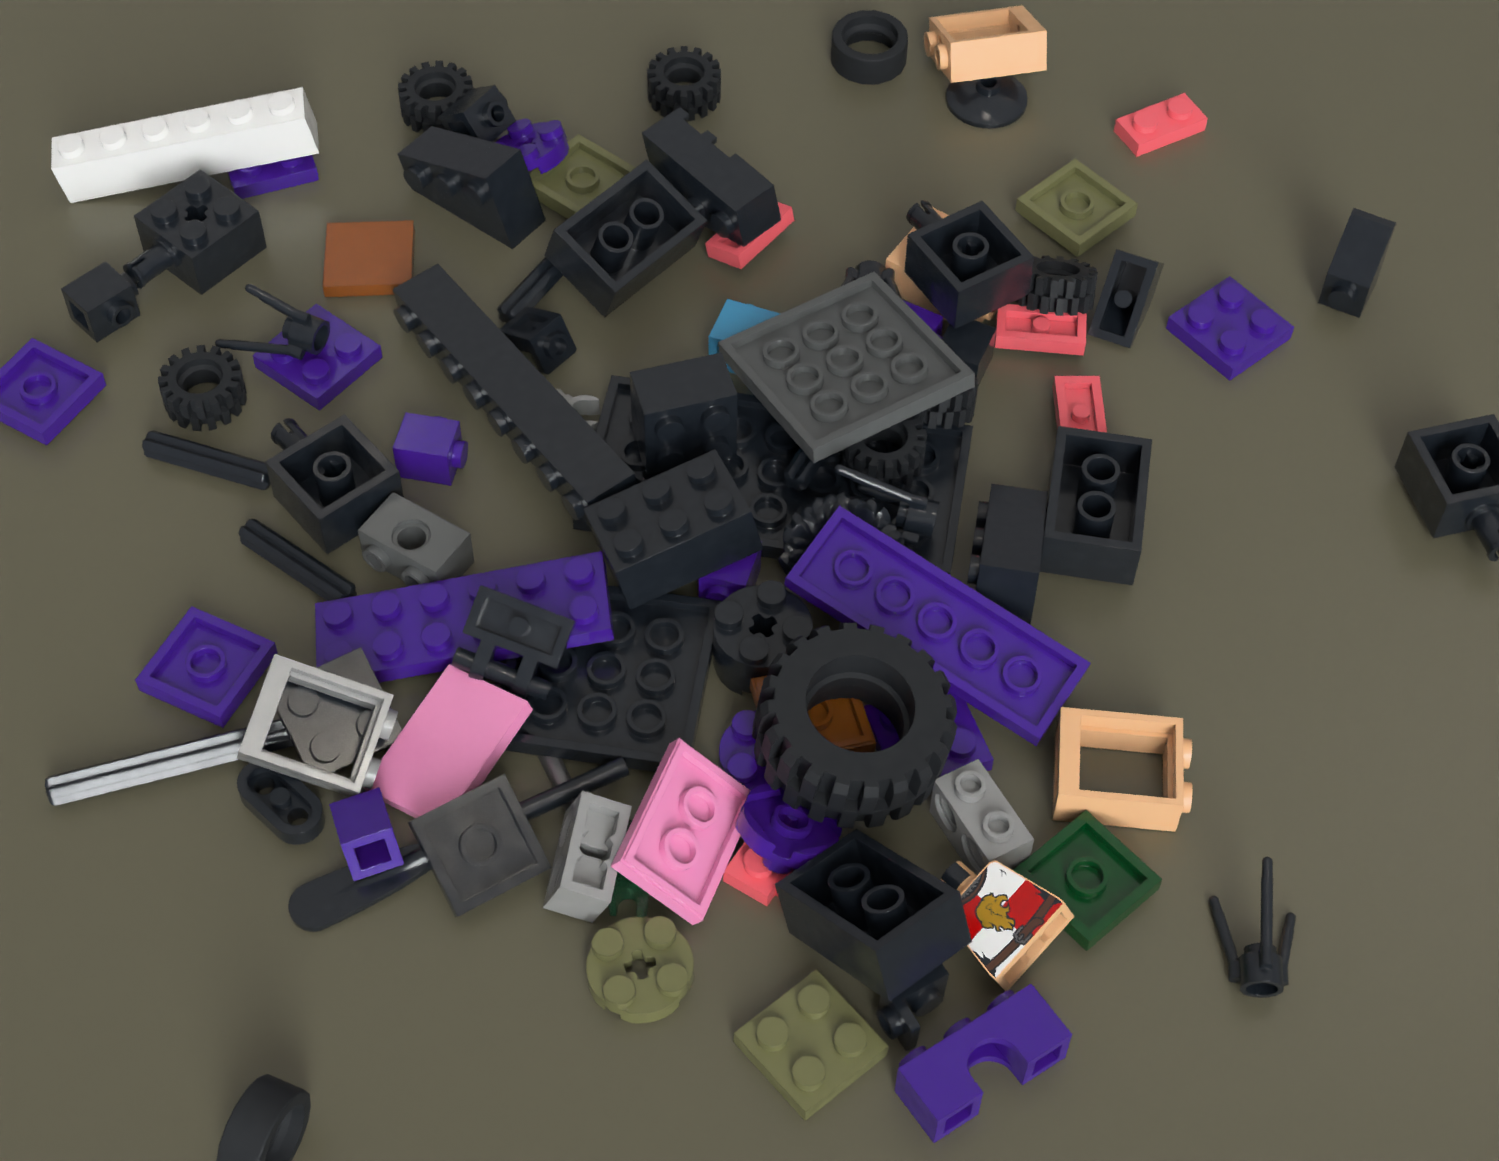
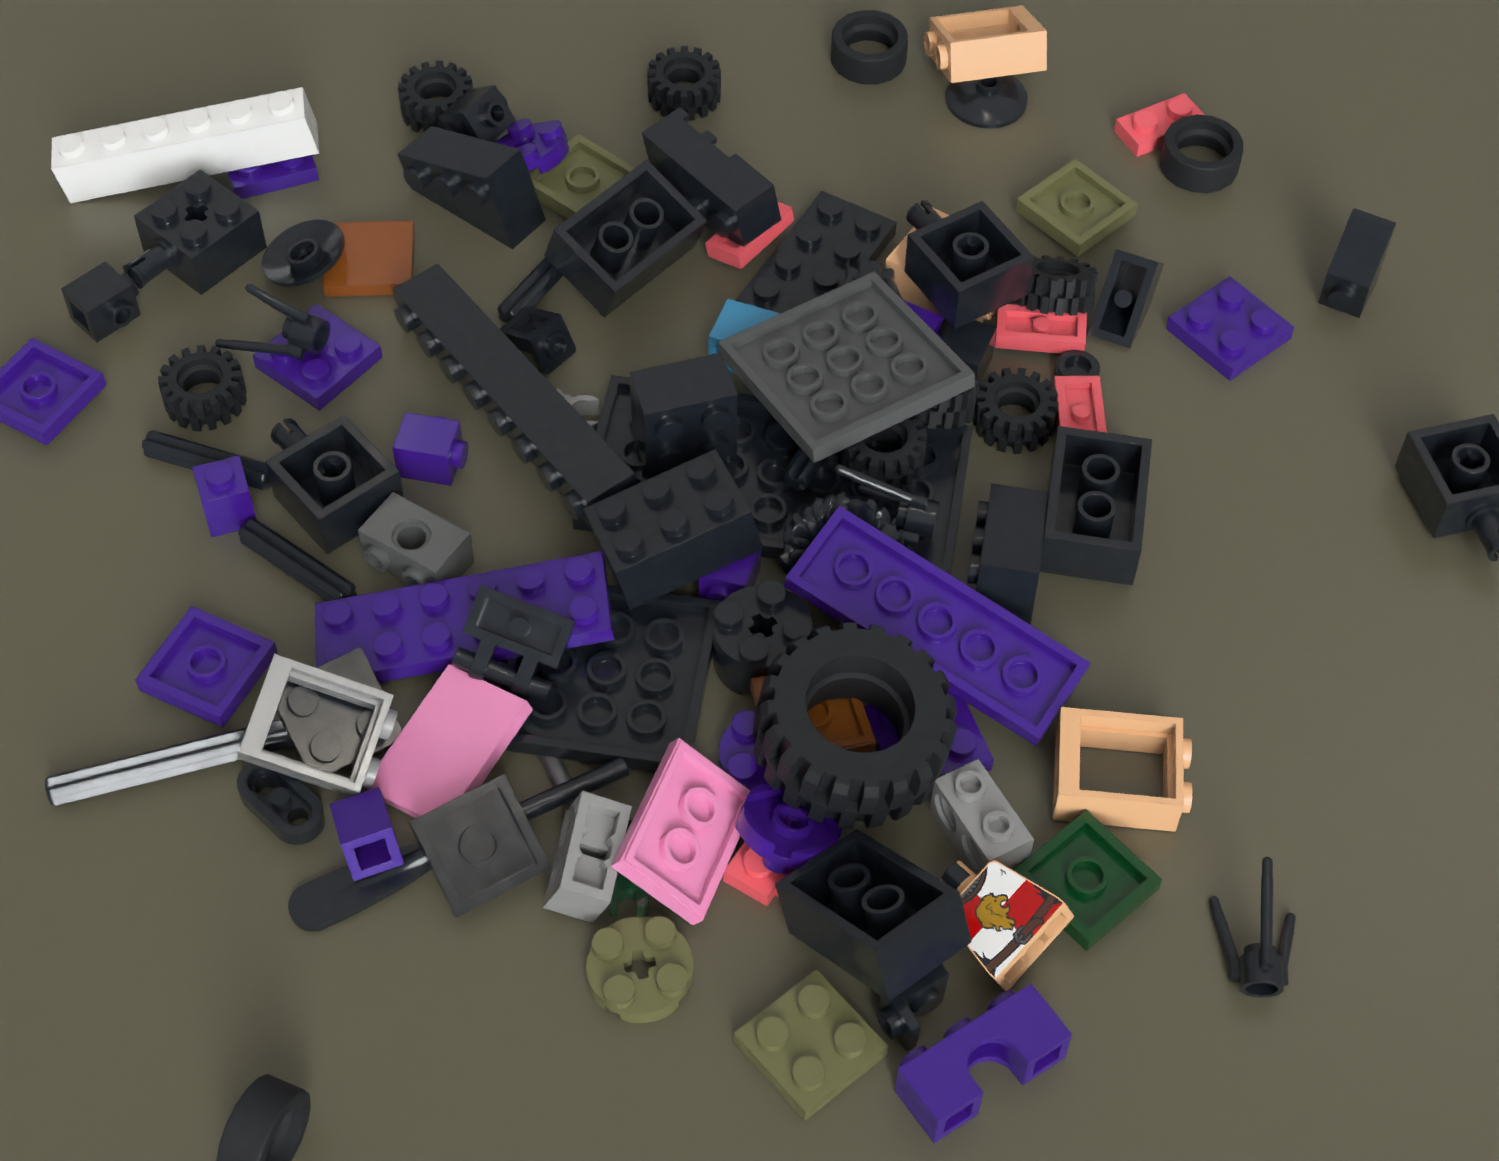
none -> dark purple brick [192,455,256,537]
none -> black dish [262,220,345,287]
none -> black plate [736,191,897,314]
none -> black tyre [973,367,1059,454]
none -> black tile [1053,350,1100,377]
none -> black tyre [1160,114,1243,193]

